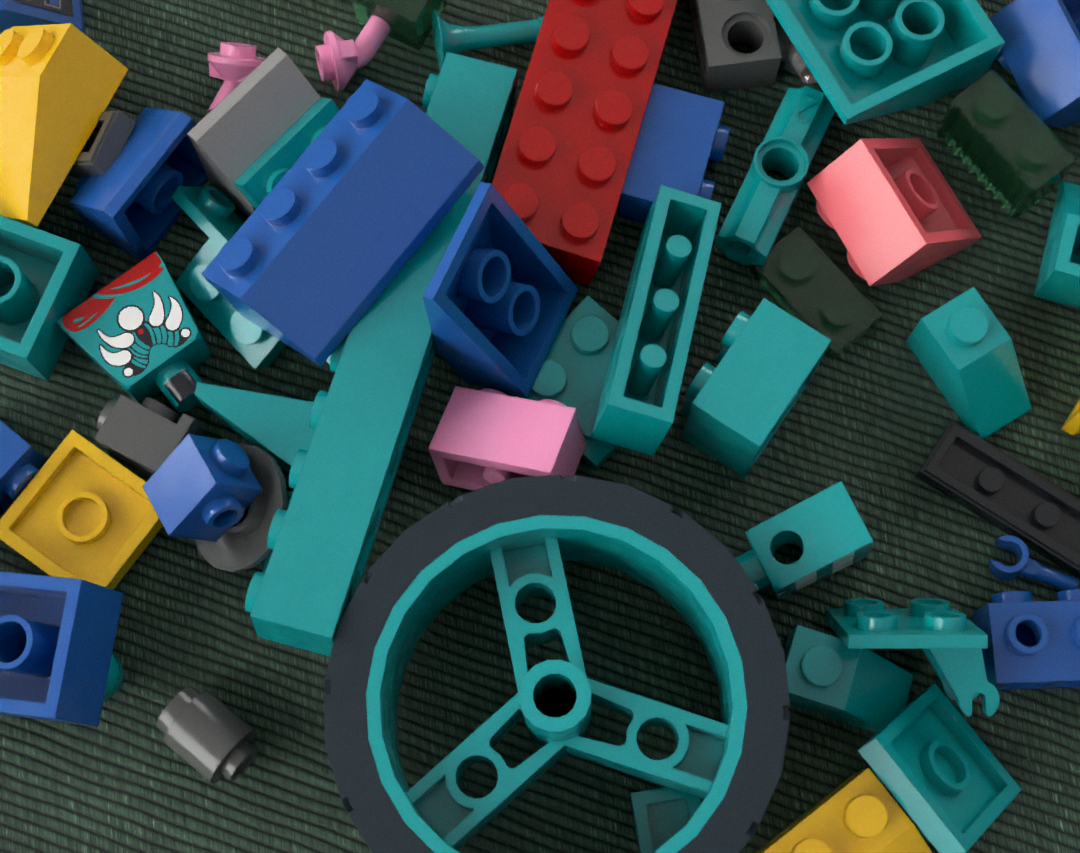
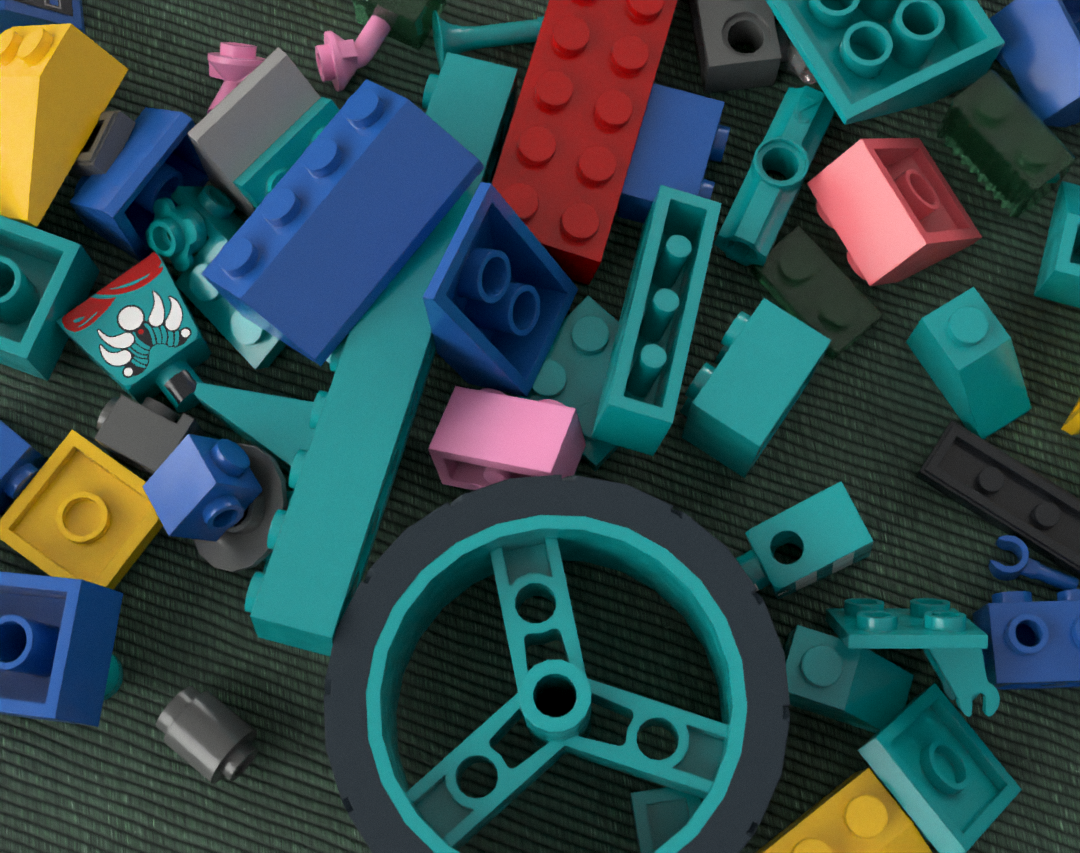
none -> teal plate [146,197,207,271]

